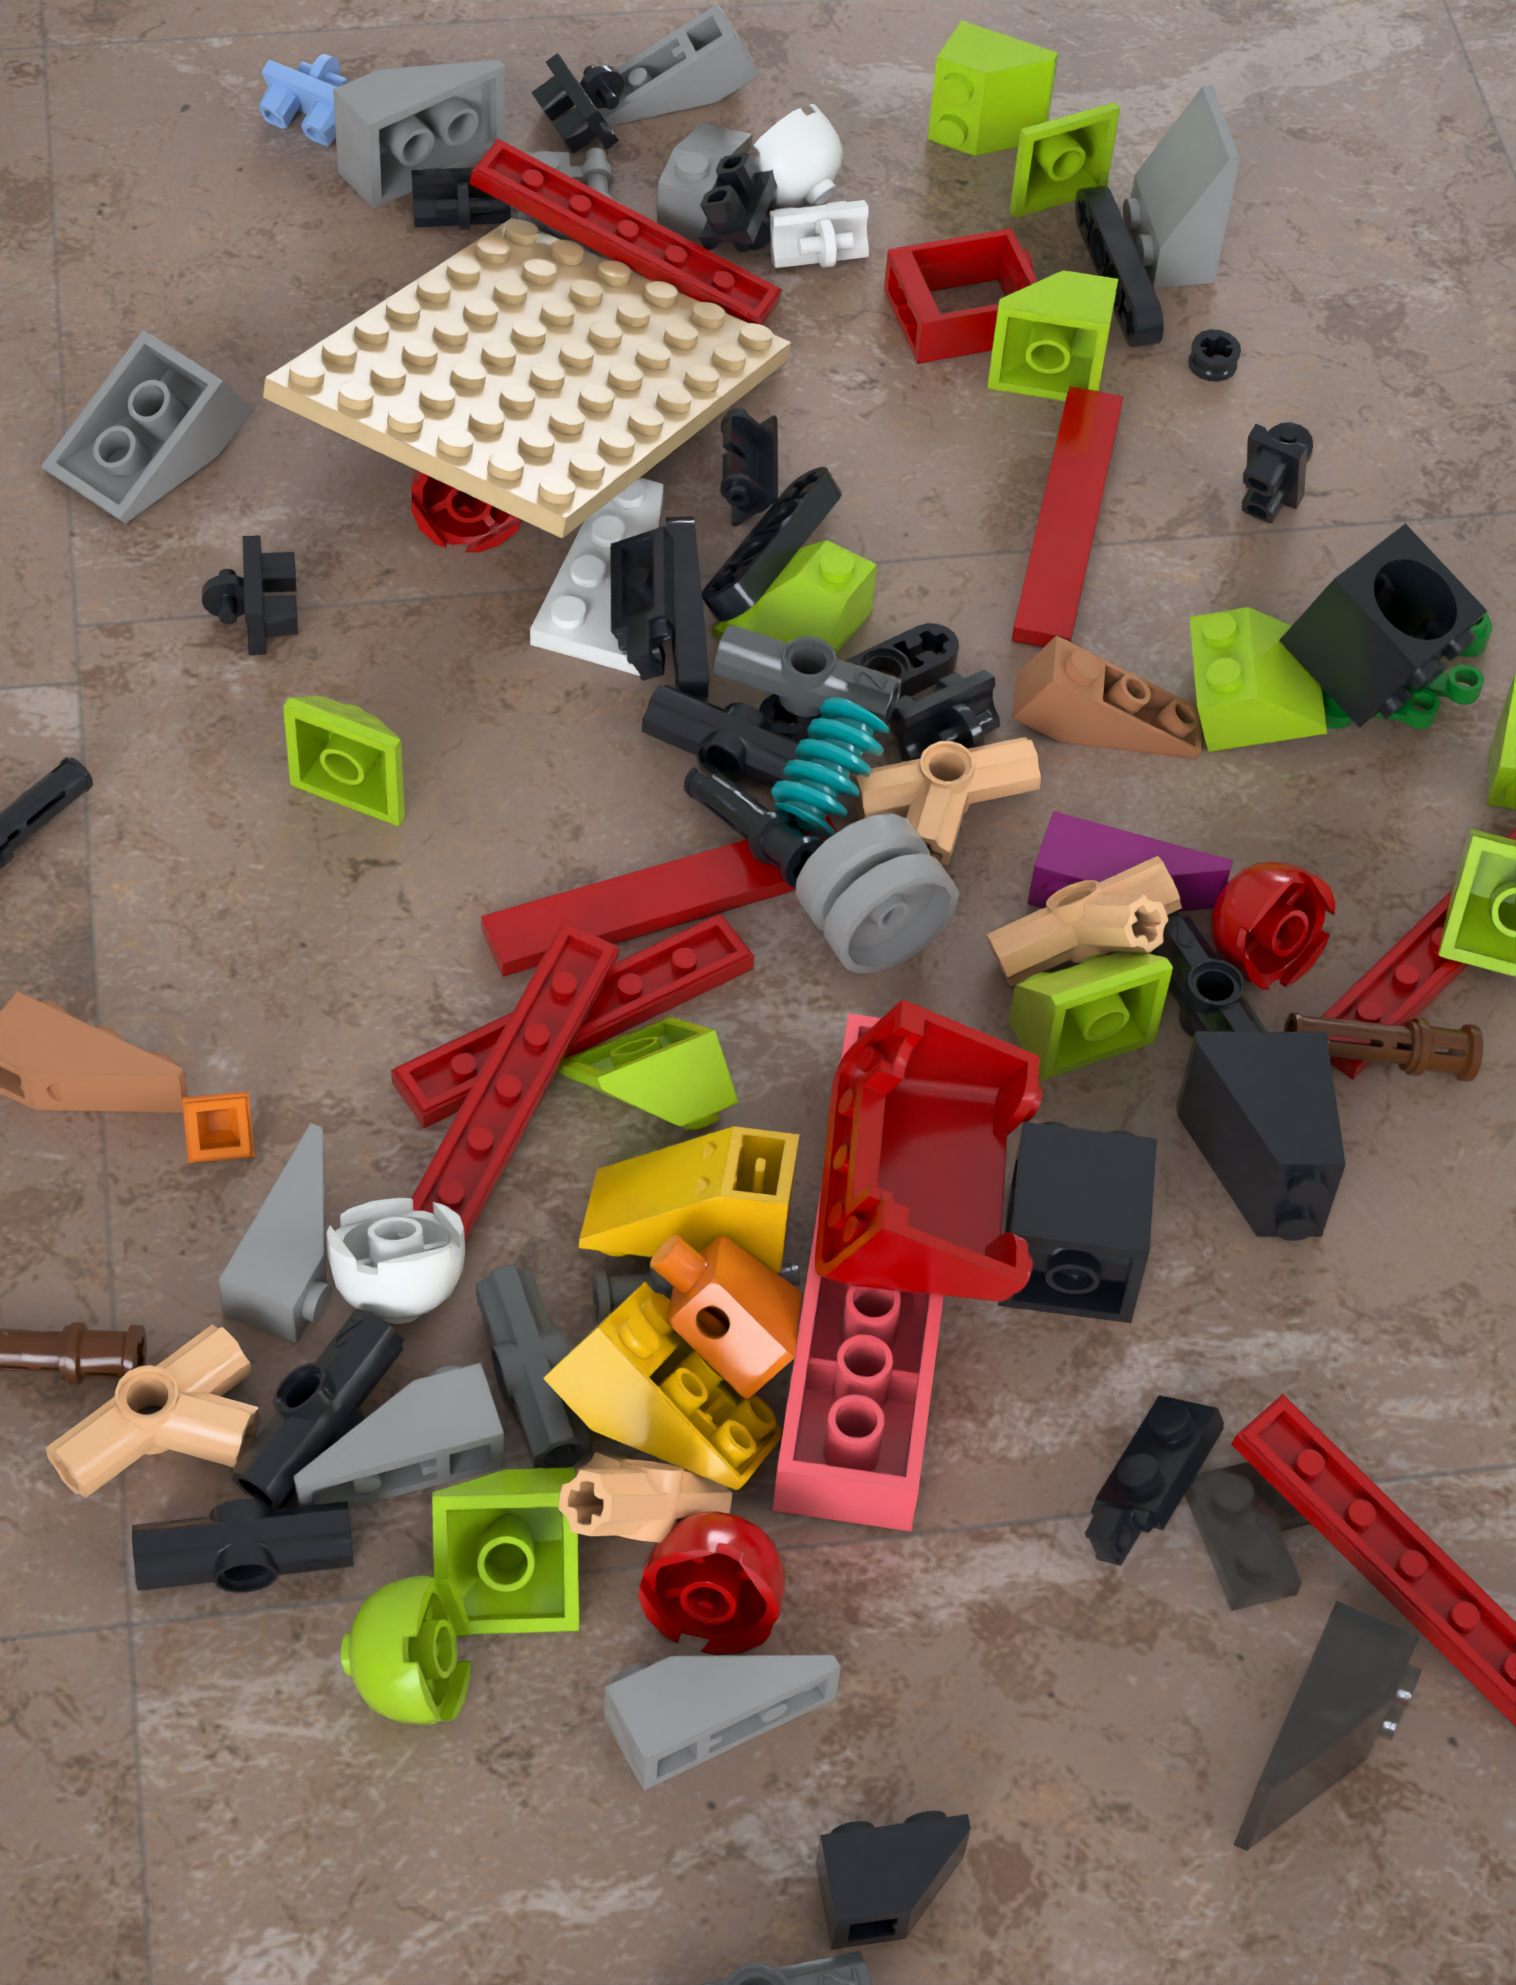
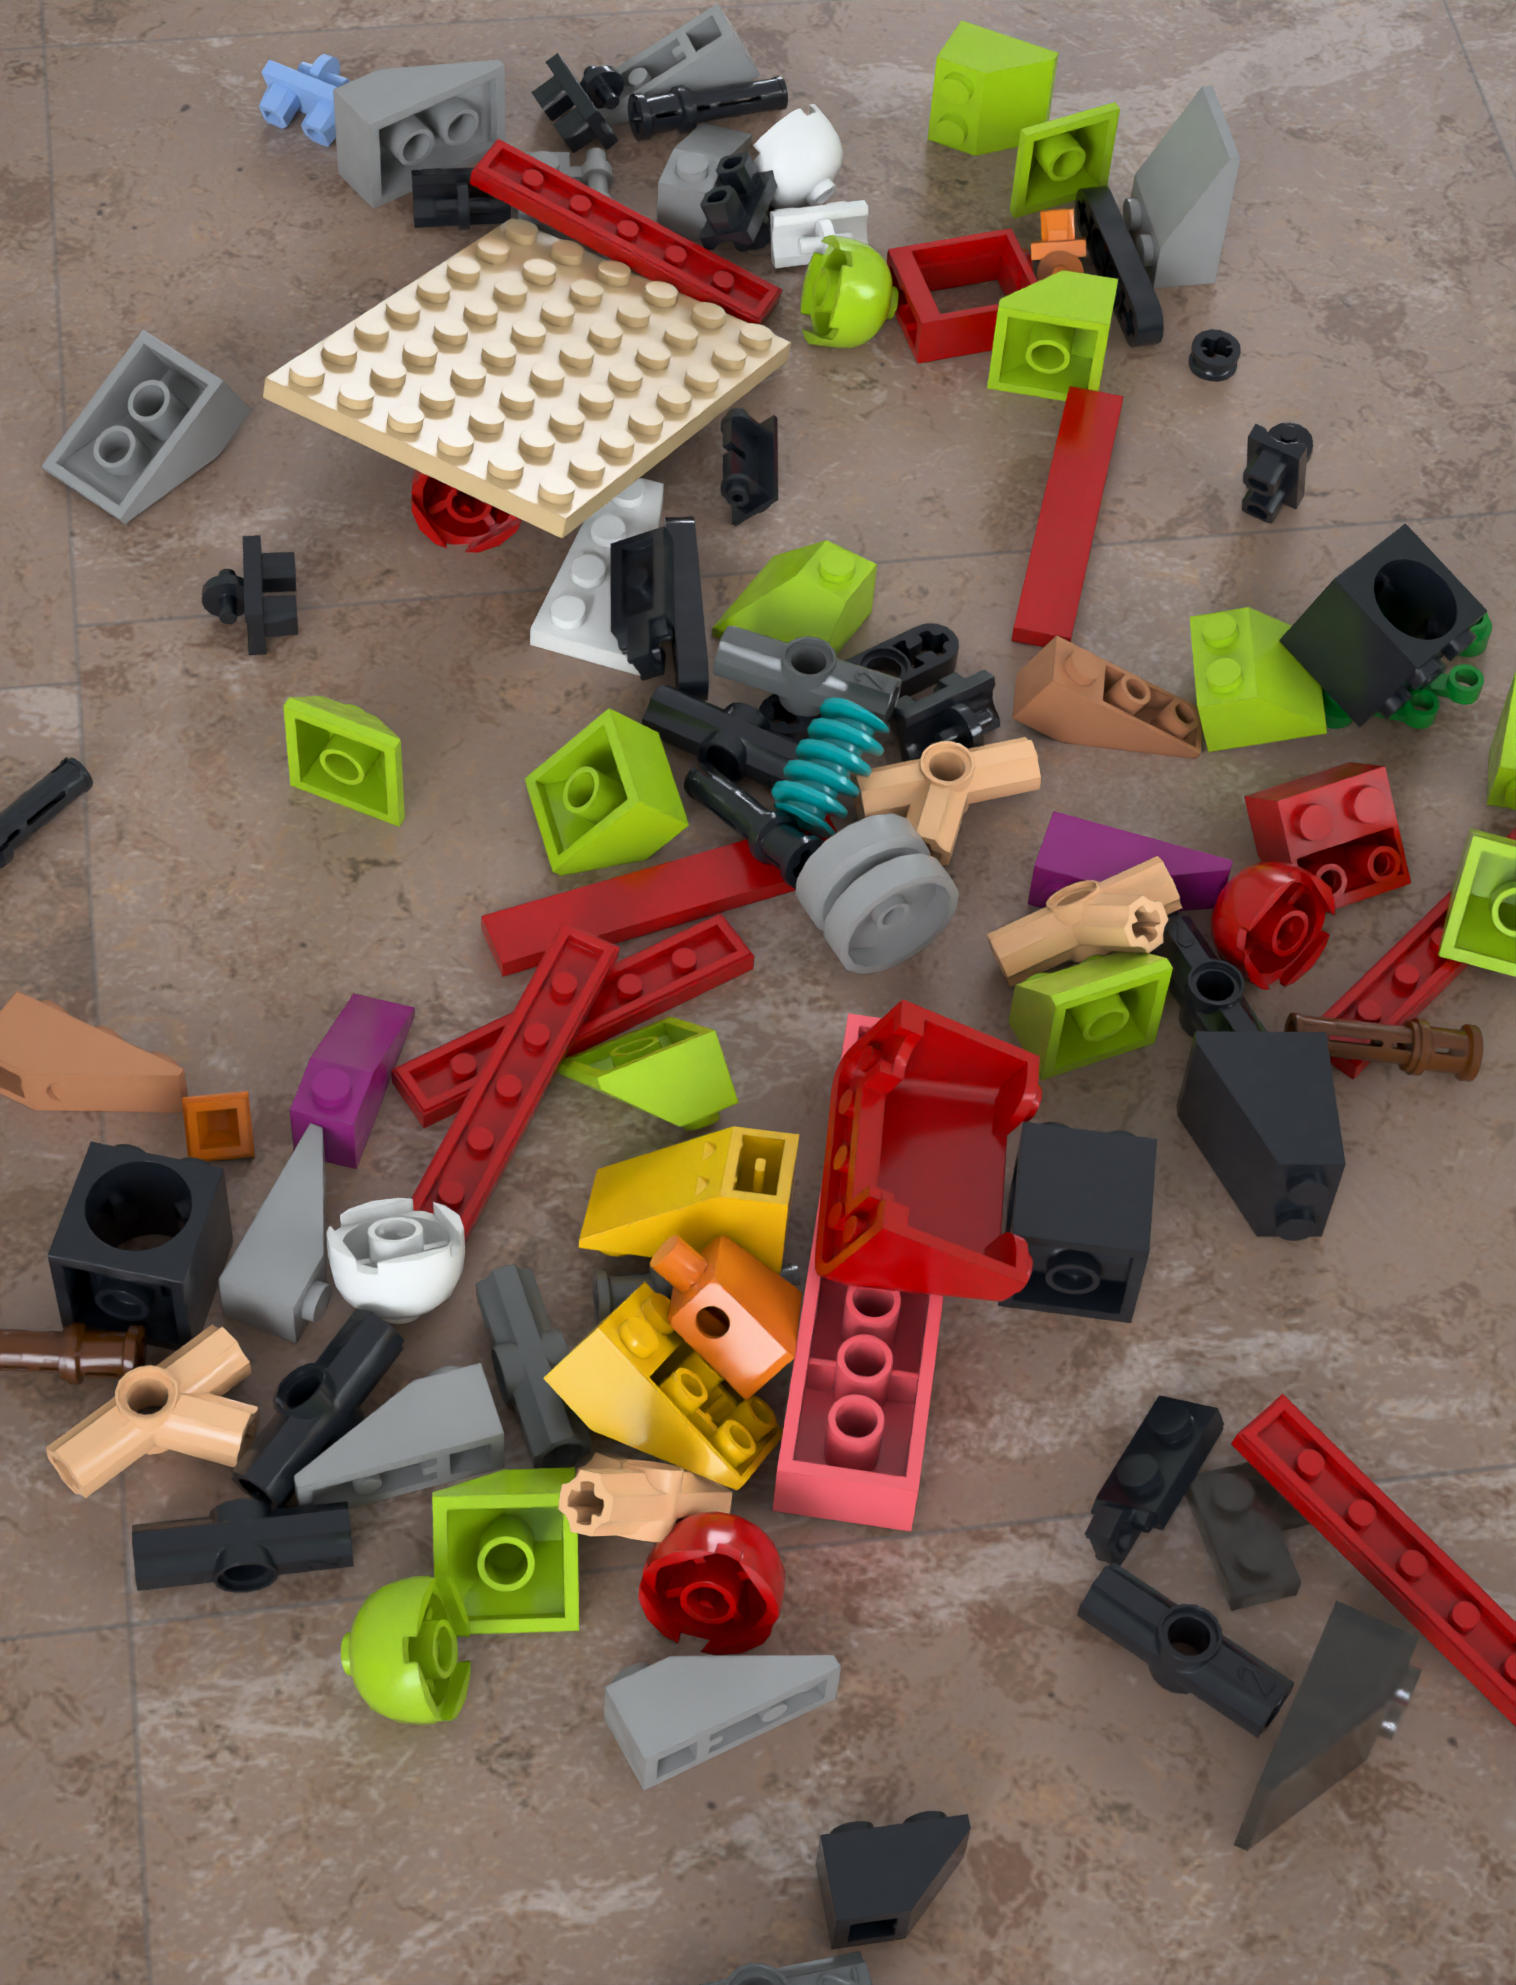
black beam [702,467,842,622] -> none
none -> black brick [47,1141,233,1351]
none -> magenta slope [289,993,415,1169]
none -> lime slope [524,708,689,876]
none -> black pin [628,76,788,141]
none -> lime cylinder [800,235,898,348]
none -> orange hips [1031,208,1087,281]
none -> black piece [1077,1561,1294,1738]
none -> red slope [1244,762,1411,912]

